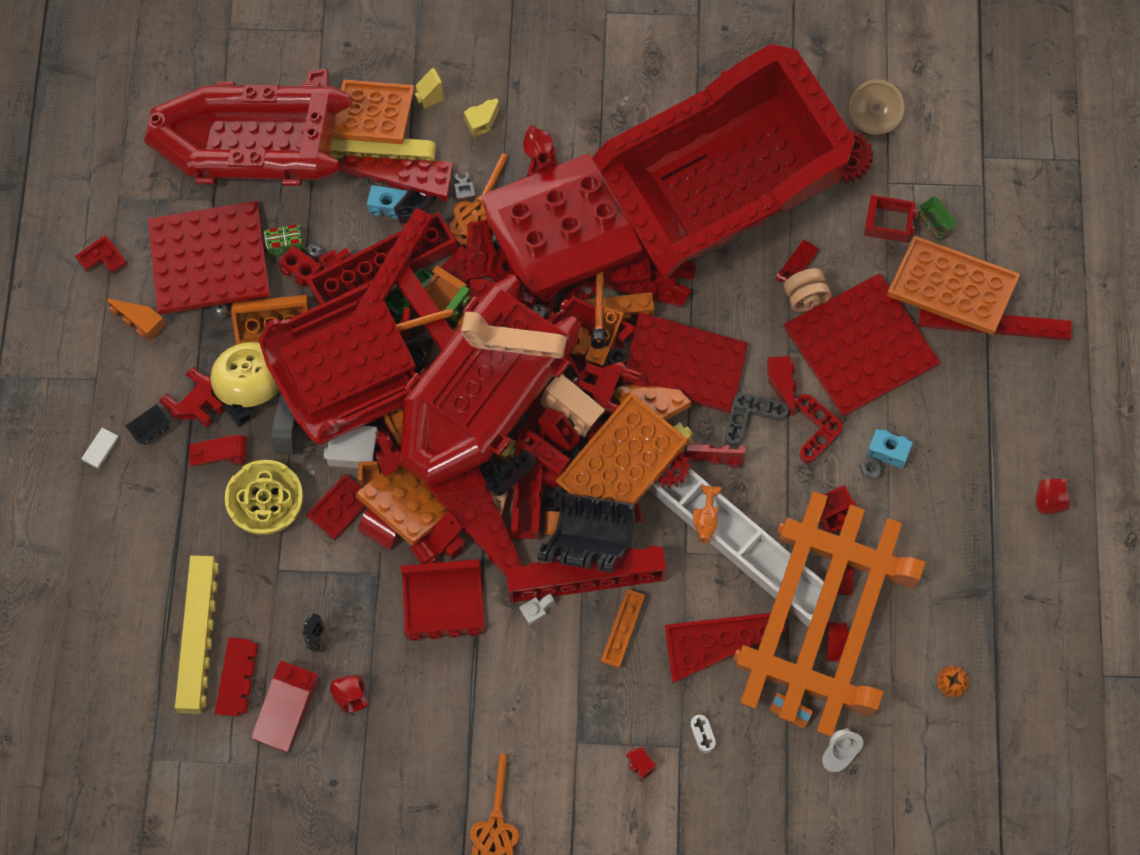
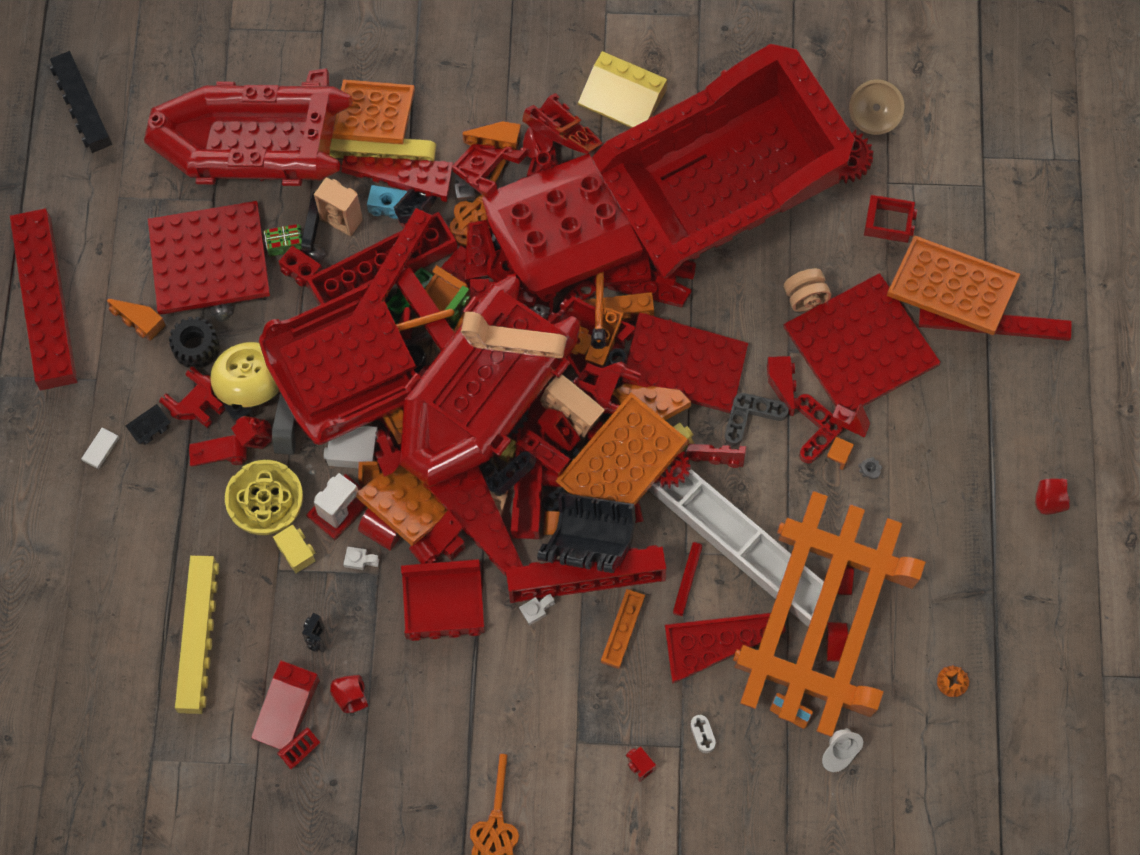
red plate [75,235,128,274] -> none
red windscreen [214,637,259,717] -> none
orange slope [231,295,309,345] -> none
red plate [318,247,352,269] -> none
light yellow slope [415,68,444,109] -> none
light yellow slope [464,98,499,138] -> none
orange animal [693,485,721,543] -> none
red plate [775,239,819,283] -> none
red brick [818,485,863,534] -> none
medium azure brick [867,429,913,469] -> none
bright green piece [917,196,956,242] -> none
none -> red brick [10,208,78,391]
none -> black brick [49,51,112,153]
none -> black tyre [169,316,219,369]
none -> red brick [231,416,272,449]
none -> light yellow brick [273,525,316,574]
none -> red slope [276,727,320,770]
none -> black beam [301,192,320,253]
none -> light nougat brick [314,177,363,237]
none -> white brick [314,473,358,528]
none -> white plate [343,547,380,570]
none -> red wing [452,144,528,198]
none -> orange slope [463,121,521,150]
none -> red wedge [522,93,603,154]
none -> light yellow slope [578,51,667,128]
none -> red axle [673,542,702,616]
none -> orange panel [827,437,854,470]
none -> red slope [830,403,870,438]

